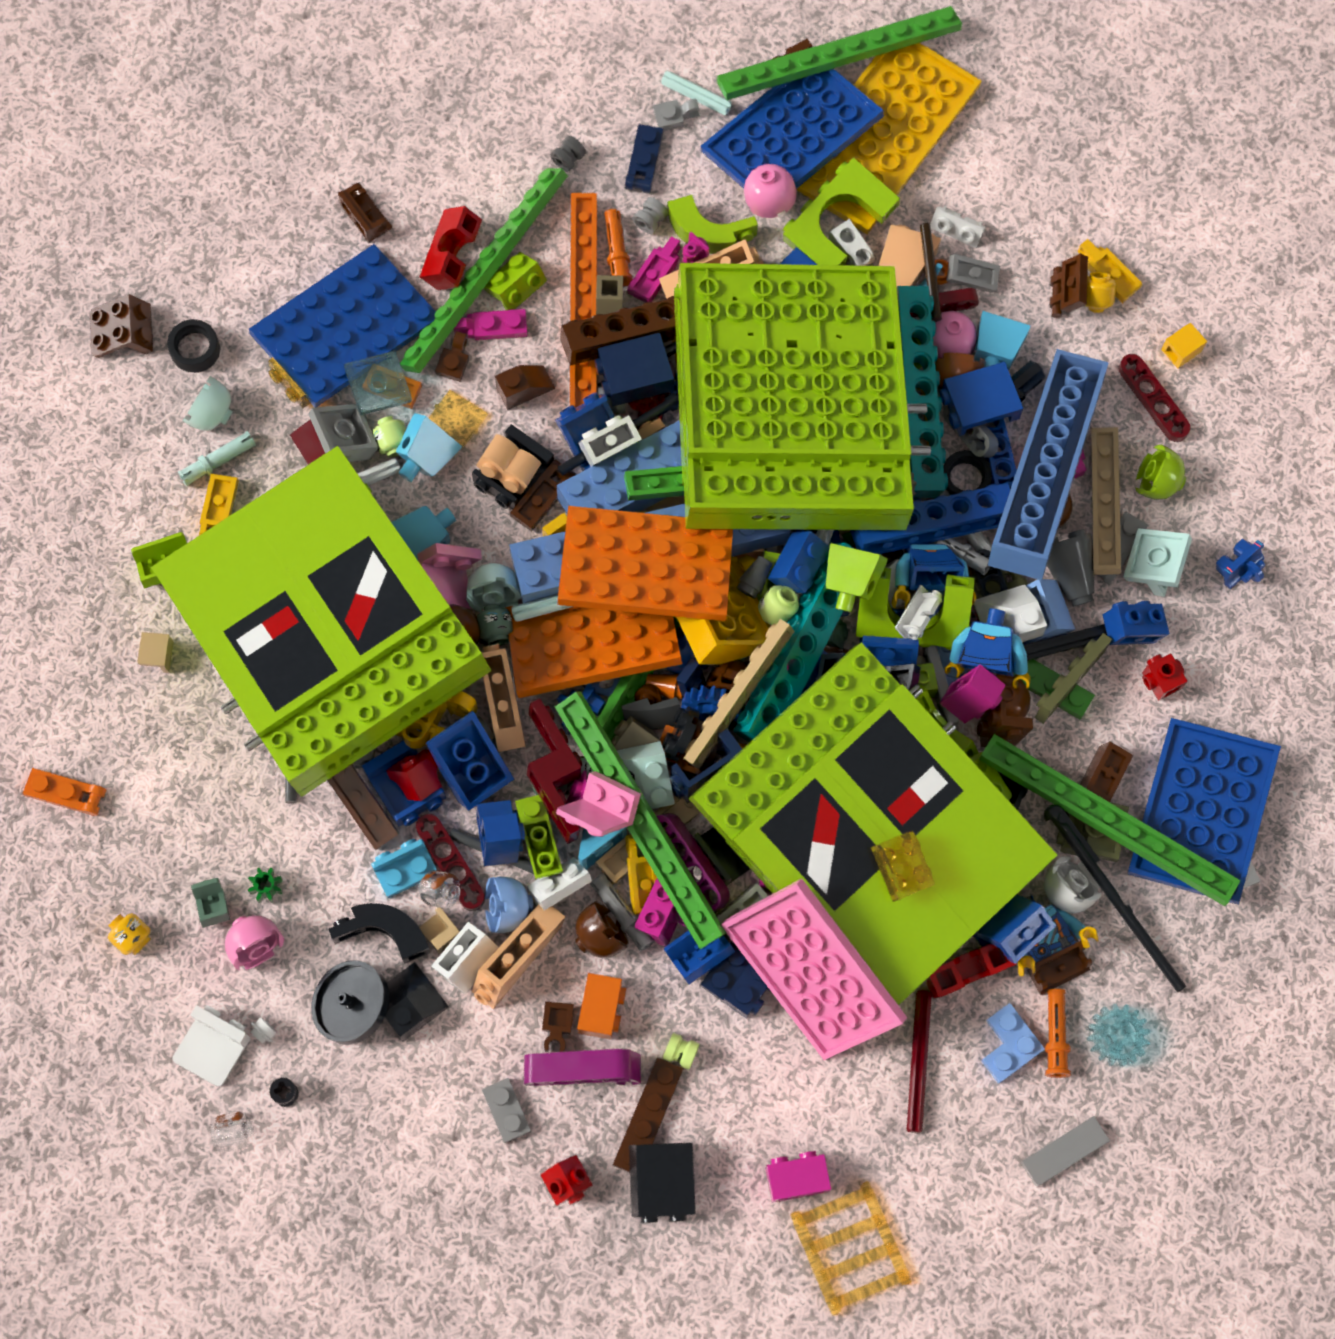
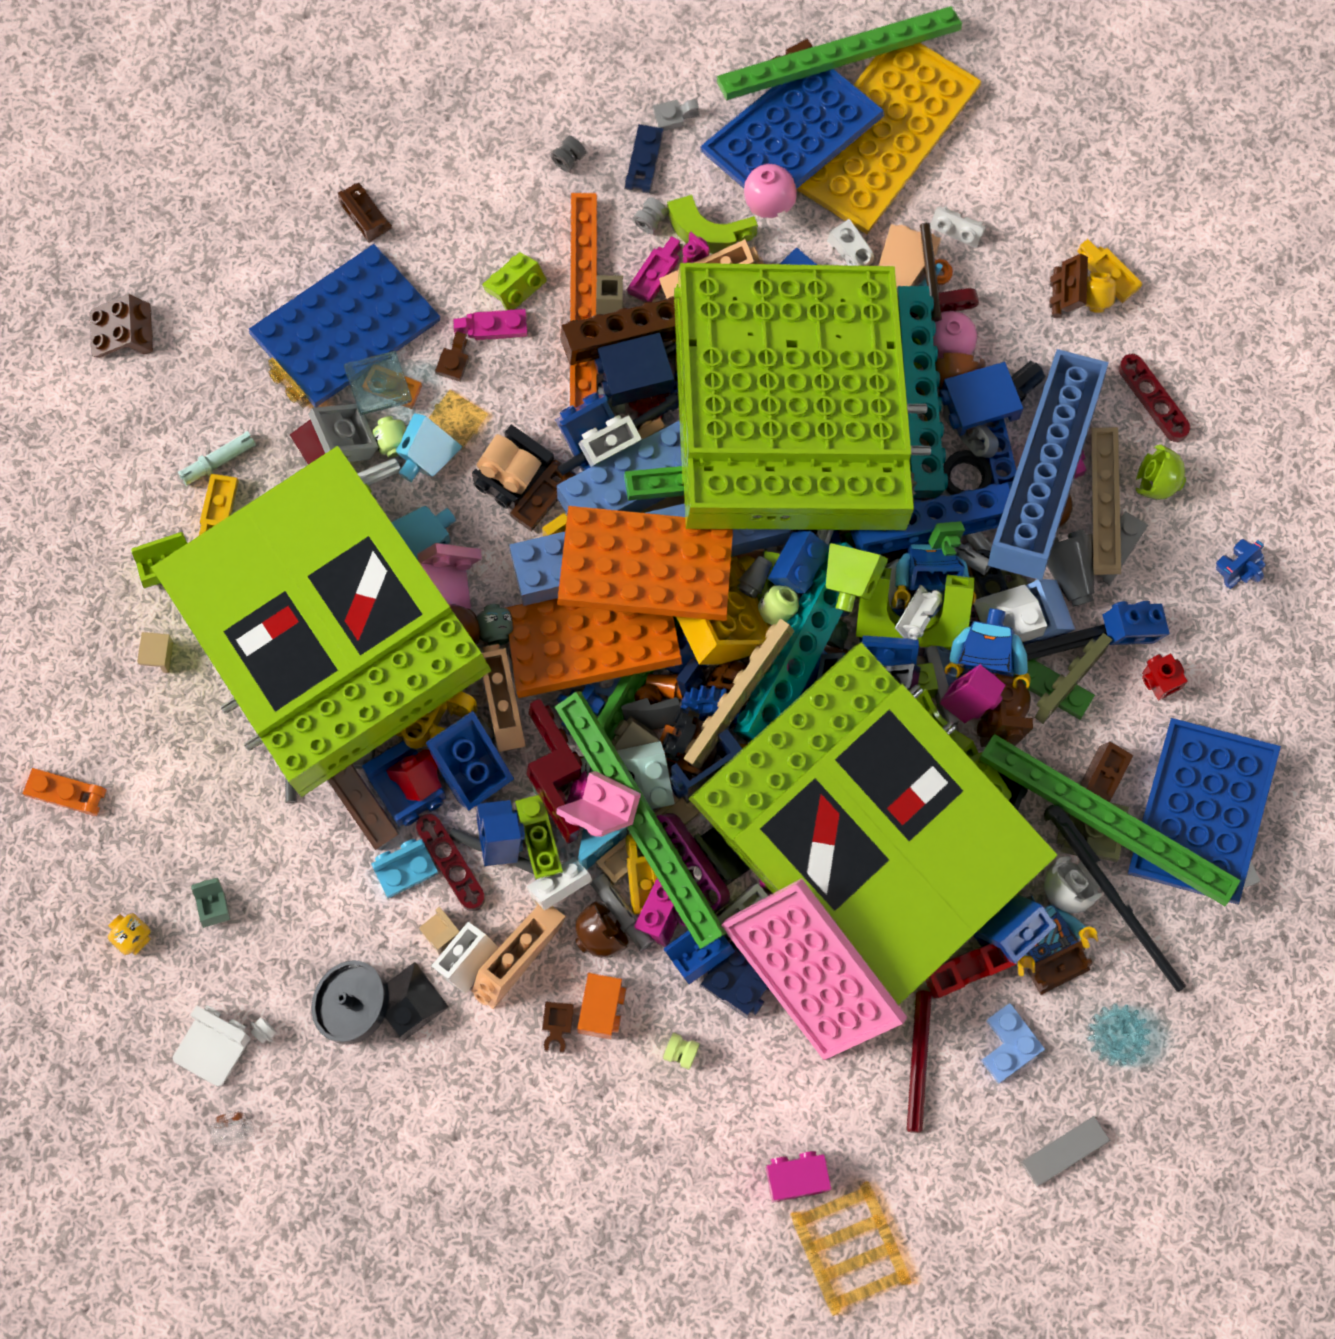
black tyre [167,319,220,373] -> none
light aqua cylinder [183,376,233,431] -> none
bright pink cylinder [225,916,284,970] -> none
green gear [248,868,283,903] -> none
black bush [269,1078,299,1107] -> none
black arch [328,903,431,964] -> none
bright green plate [399,168,568,373] -> none
red arch [419,206,483,290] -> none
clear head [419,870,461,909] -> none
light aqua cylinder [466,563,521,612] -> none
light grey plate [482,1078,531,1144] -> none
light blue cylinder [485,876,533,934] -> none
reddish brown slope [495,365,555,410] -> none
light aqua axle [512,594,573,622] -> none
magenta beam [524,1049,641,1086] -> none
red brick [540,1155,593,1206] -> none
orange pin [604,209,633,287] -> none
reddish brown plate [612,1057,684,1173] -> none
black brick [629,1143,696,1223] -> none
light aqua axle [661,71,732,115] -> none
lime arch [783,157,900,265] -> none
clear yellow bracket [871,831,935,902] -> none
light grey plate [946,254,1000,293] -> none
medium azure torso [974,311,1031,370] -> none
orange pin [1044,989,1071,1078] -> none
light aqua bracket [1123,528,1192,597] -> none
yellow panel [1161,323,1207,369] -> none
none -> bright green tile [928,521,965,556]

